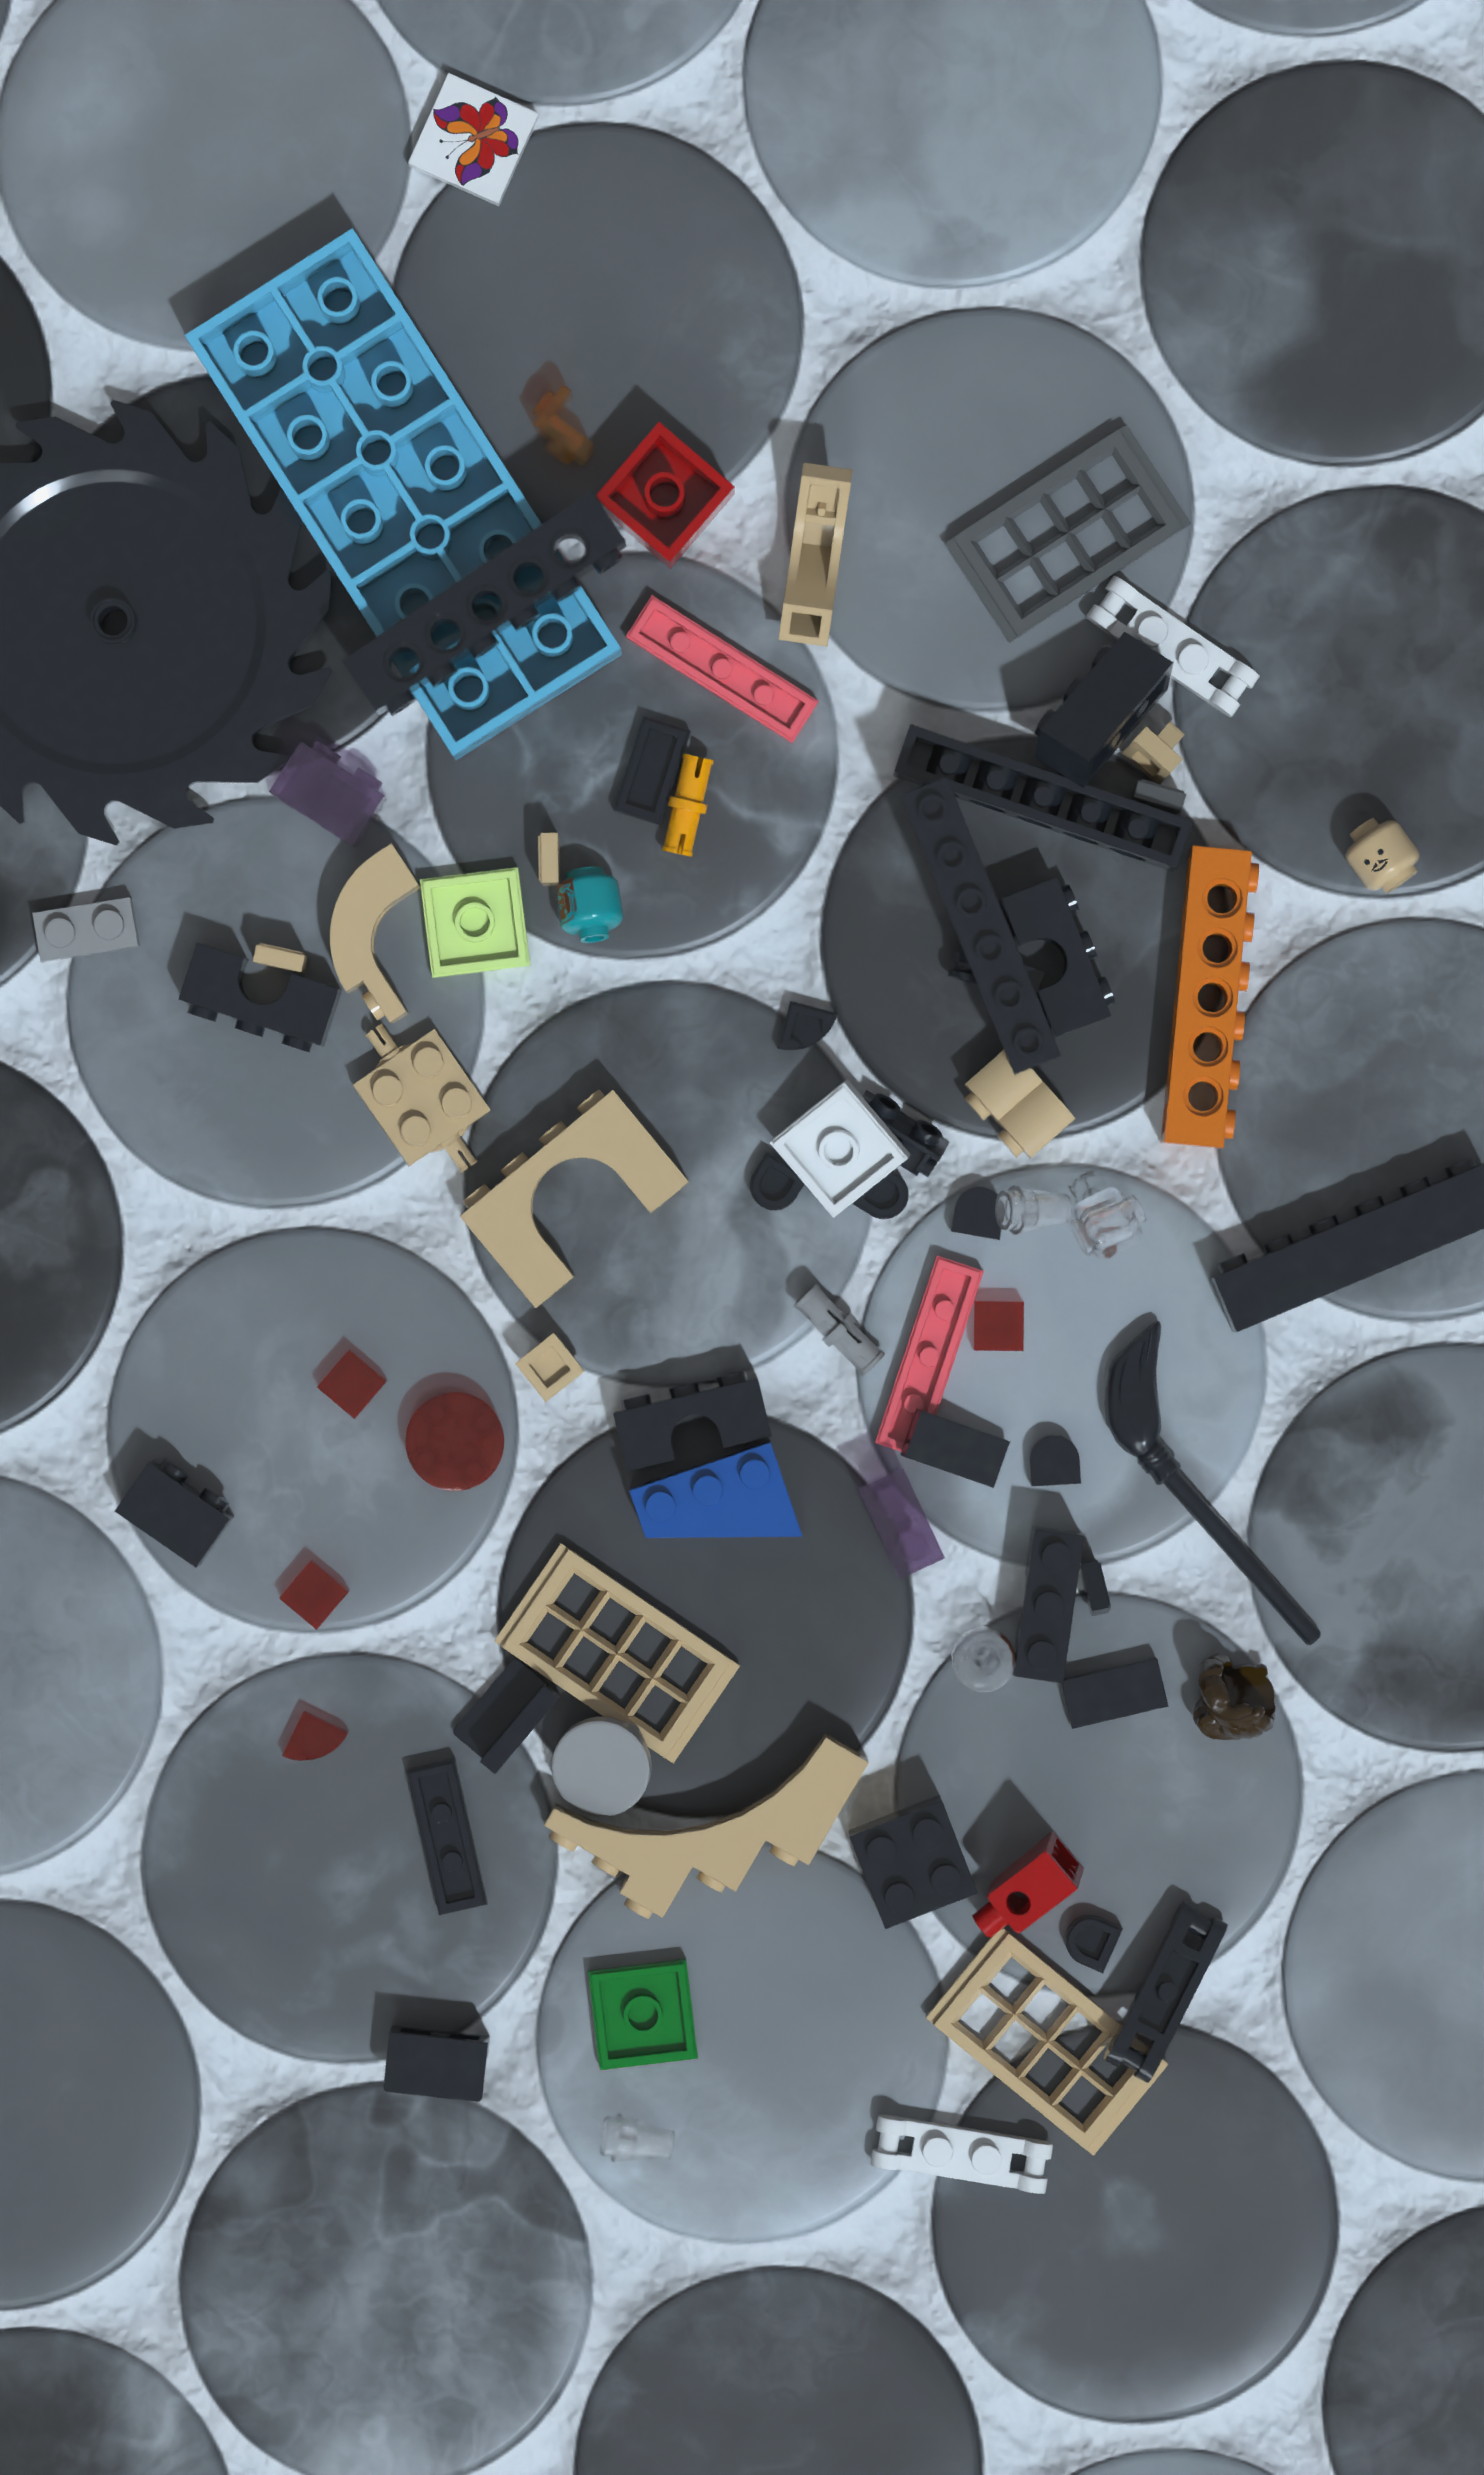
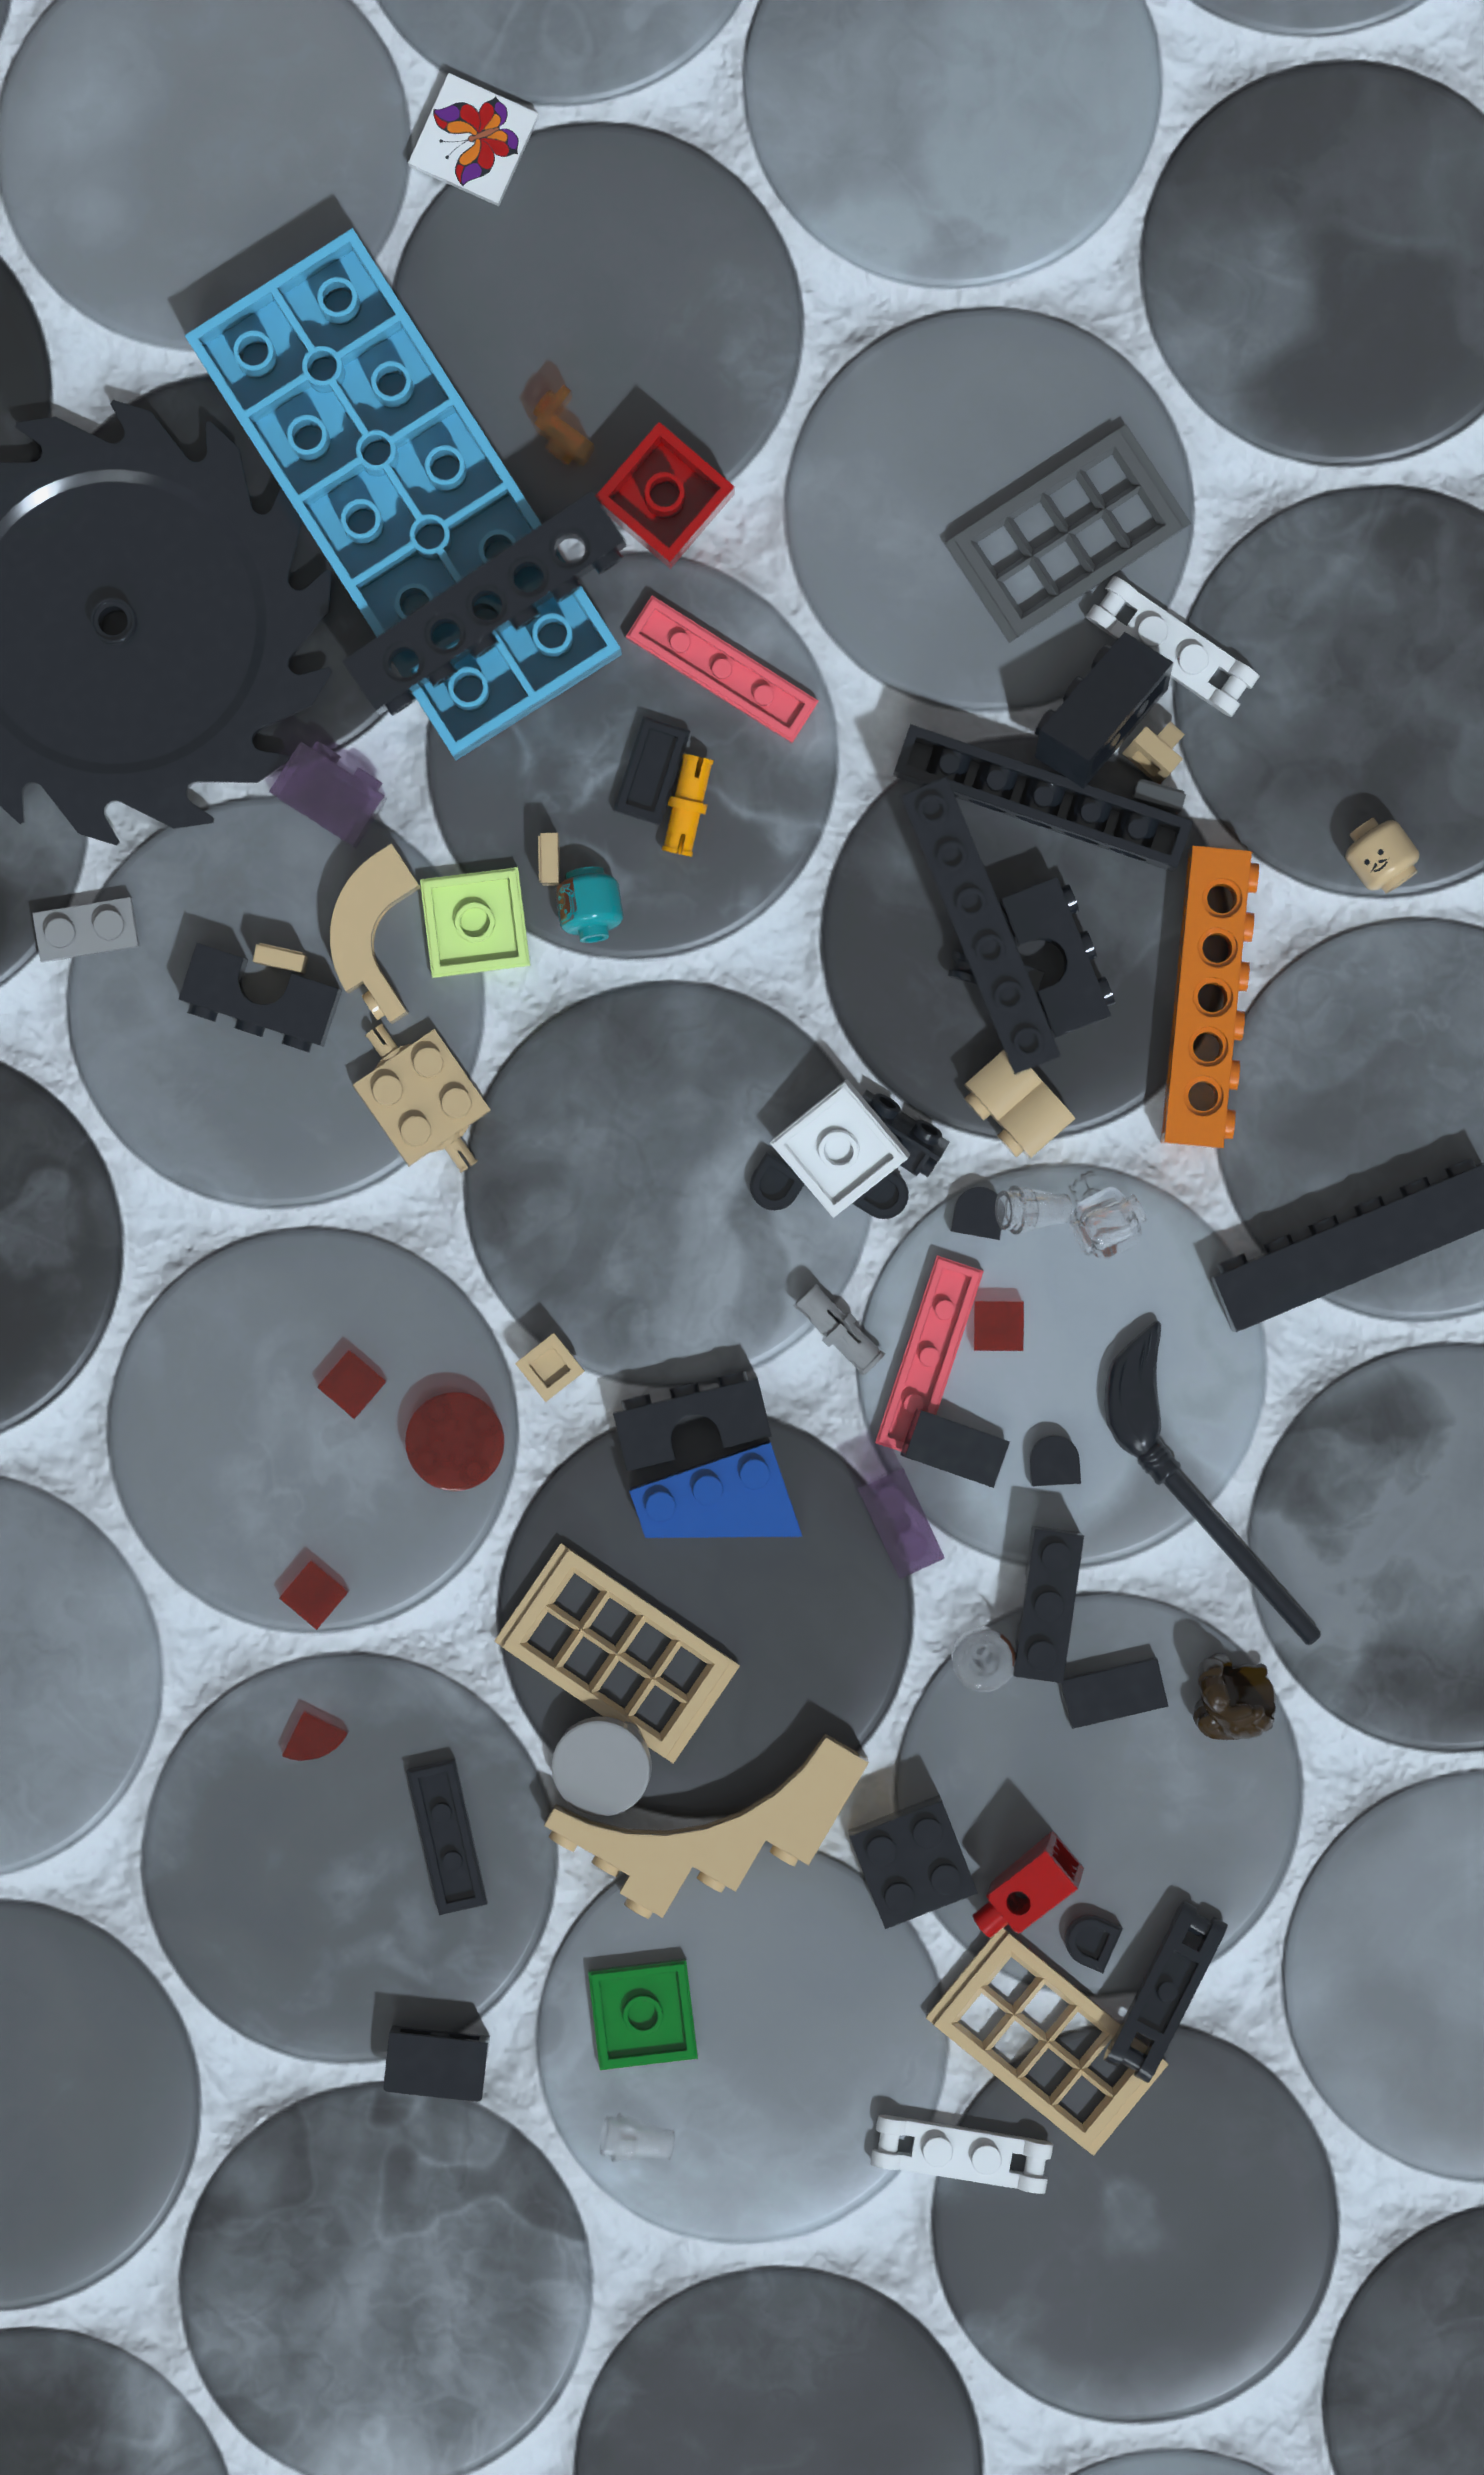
black brick [115,1459,234,1568] -> none
black panel [453,1658,561,1774] -> none
tan arch [460,1089,689,1308] -> none
black tile [777,1001,838,1051] -> none
tan arch [778,463,853,647] -> none
black tile [1080,1560,1111,1616] -> none

